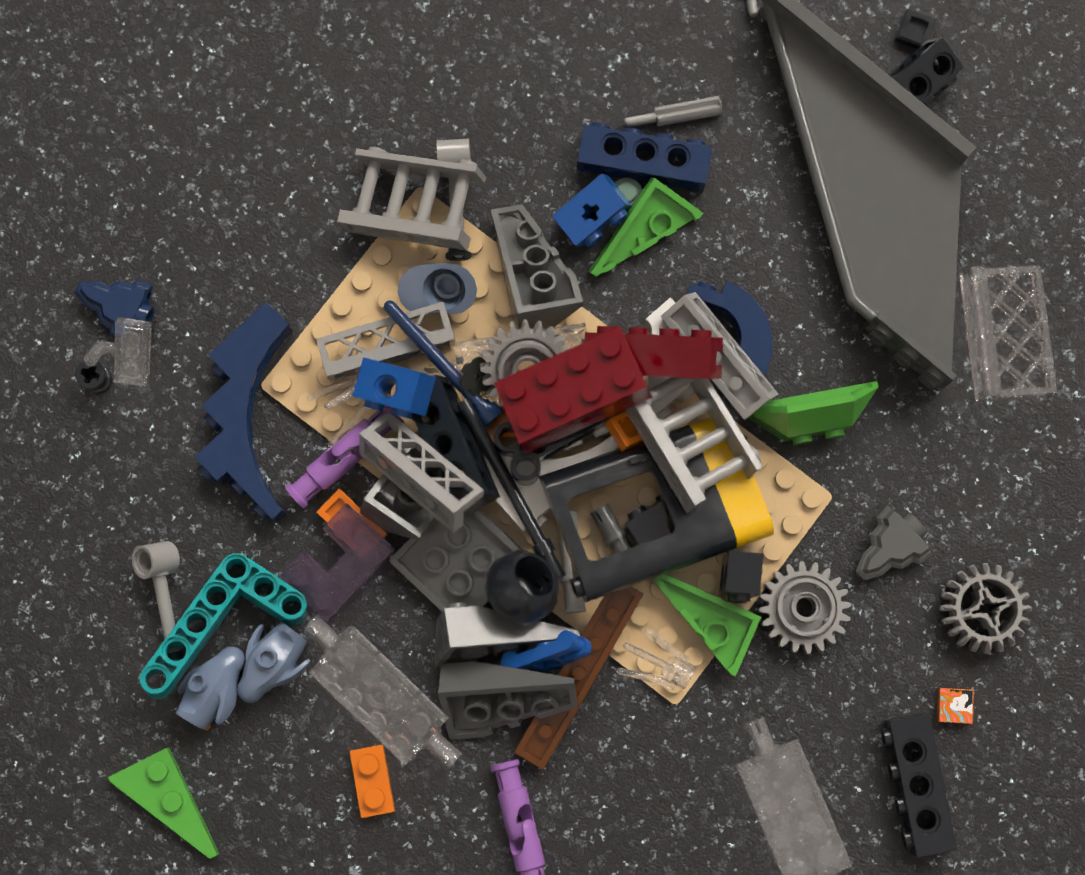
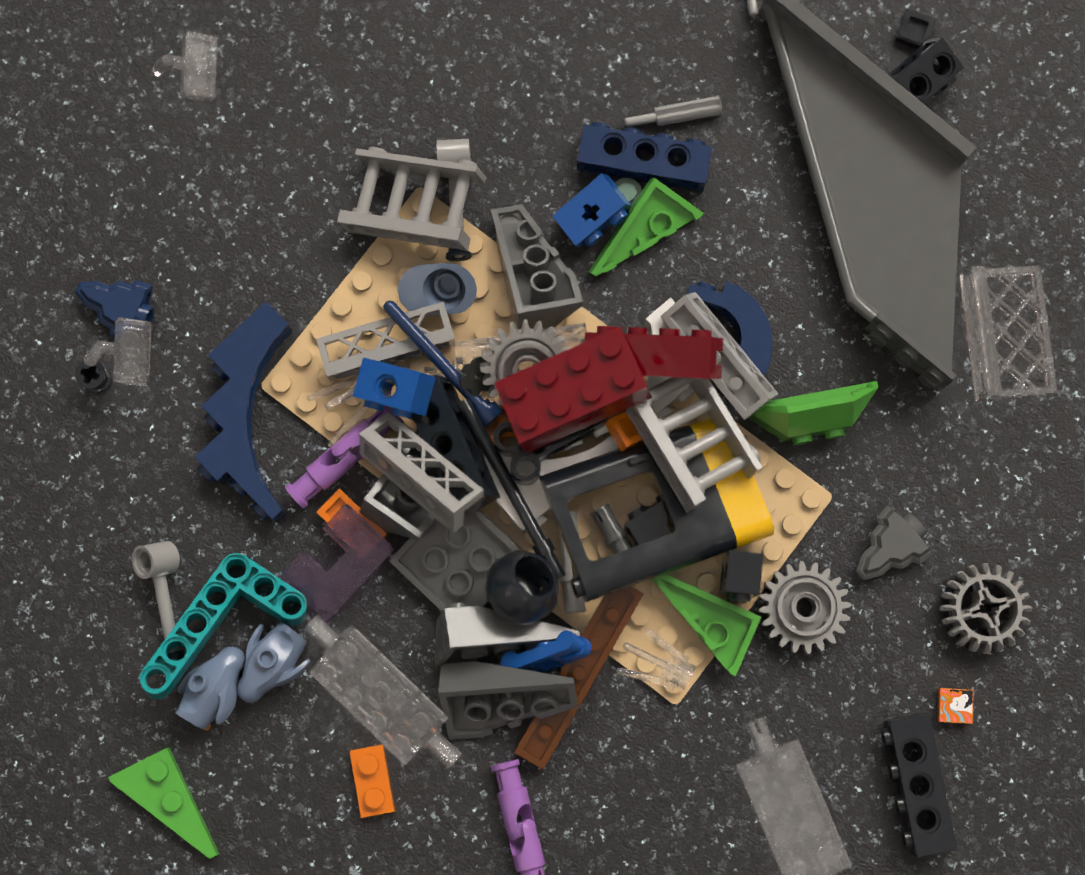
none -> clear plate [152,31,218,102]

